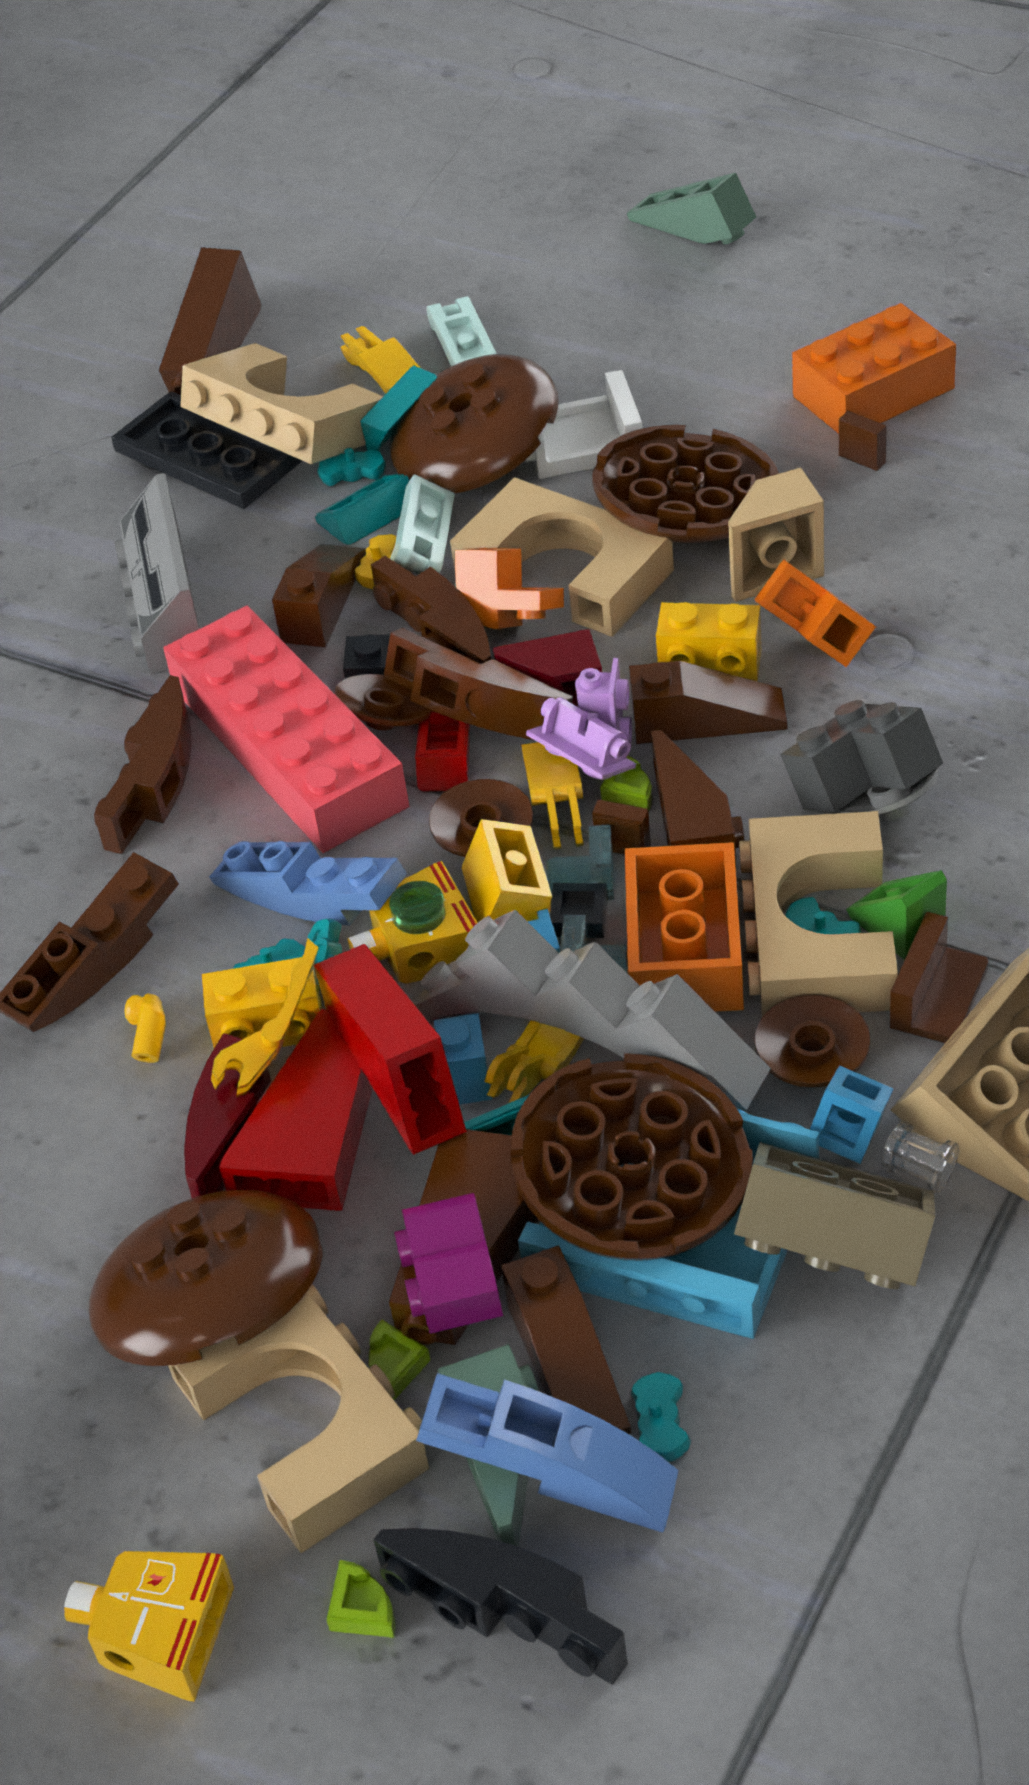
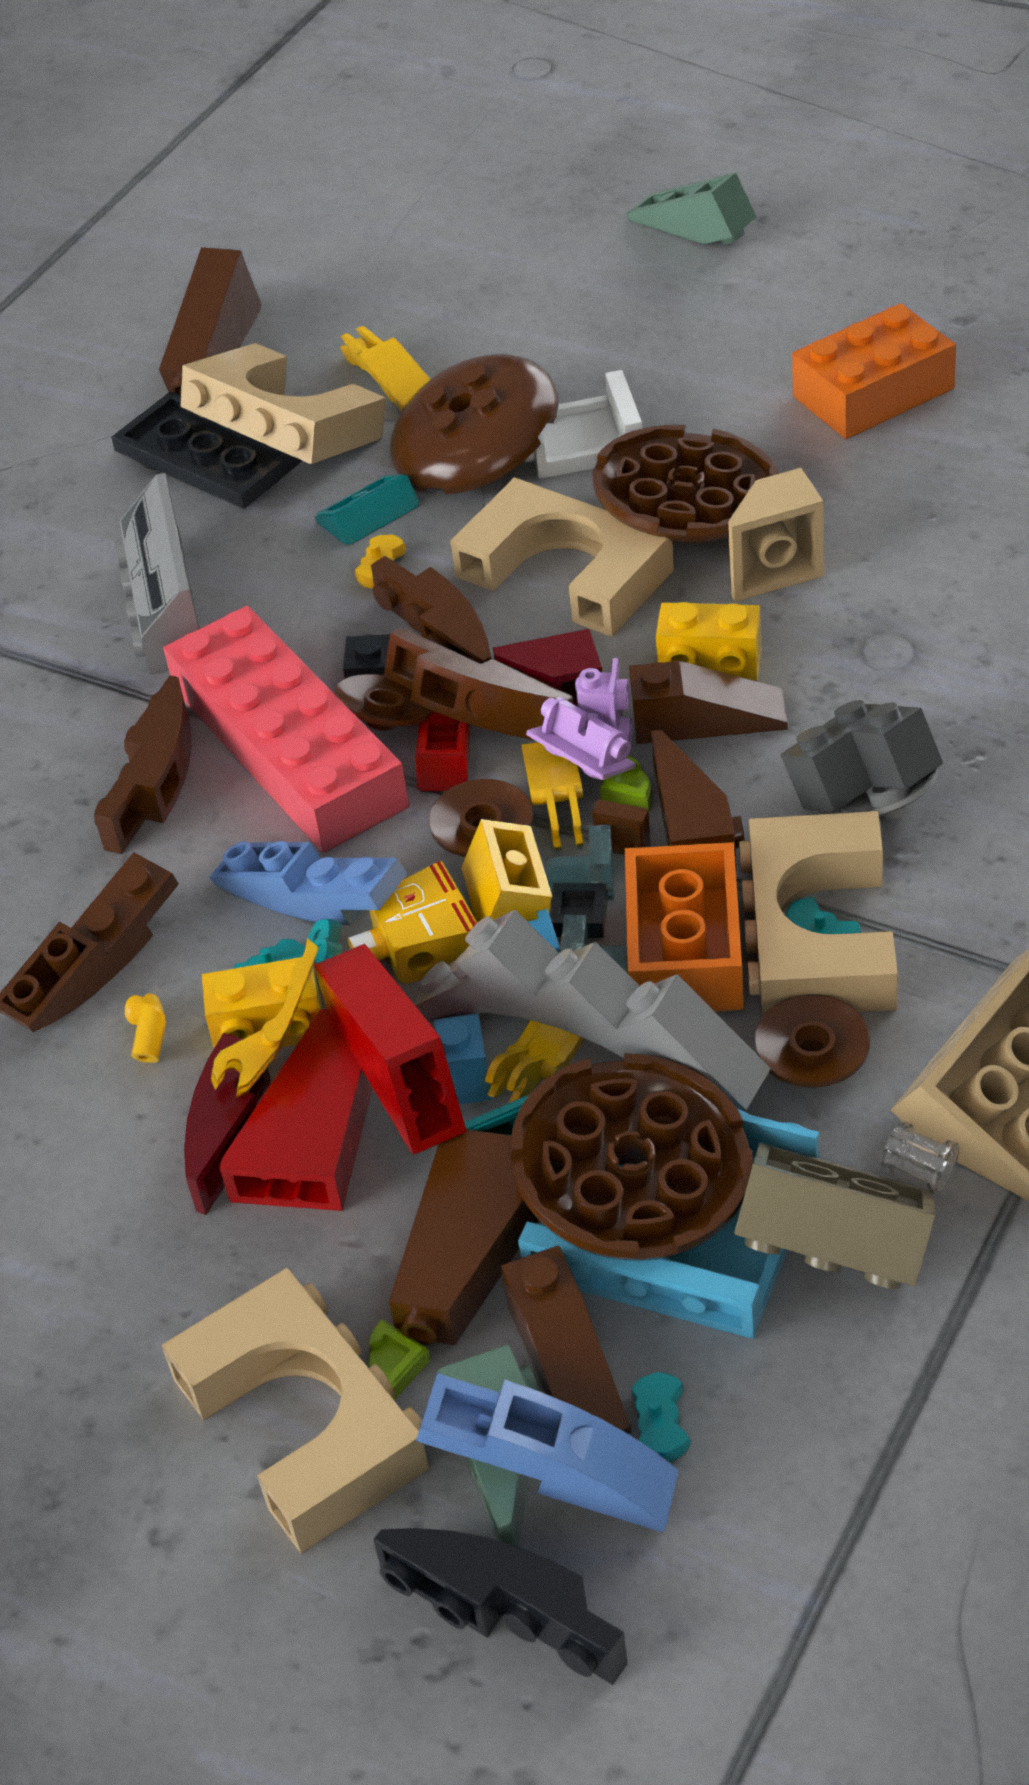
yellow torso [64,1551,234,1702] -> none
reddish brown brick [89,1190,323,1366] -> none
reddish brown slope [272,544,366,648] -> none
teal piece [317,448,386,486] -> none
lime tile [326,1560,395,1638] -> none
teal slope [360,365,437,451] -> none
clear green tile [389,881,446,934] -> none
light aqua plate [390,474,455,575] -> none
magenta brick [394,1193,503,1334] -> none
light aqua plate [427,296,497,366] -> none
orange brick [455,548,564,629] -> none
orange brick [754,559,876,667] -> none
dark azure brick [810,1066,894,1164] -> none
reddish brown tile [839,411,887,471] -> none
bright green slope [846,870,947,960] -> none
reddish brown panel [890,912,988,1043] -> none

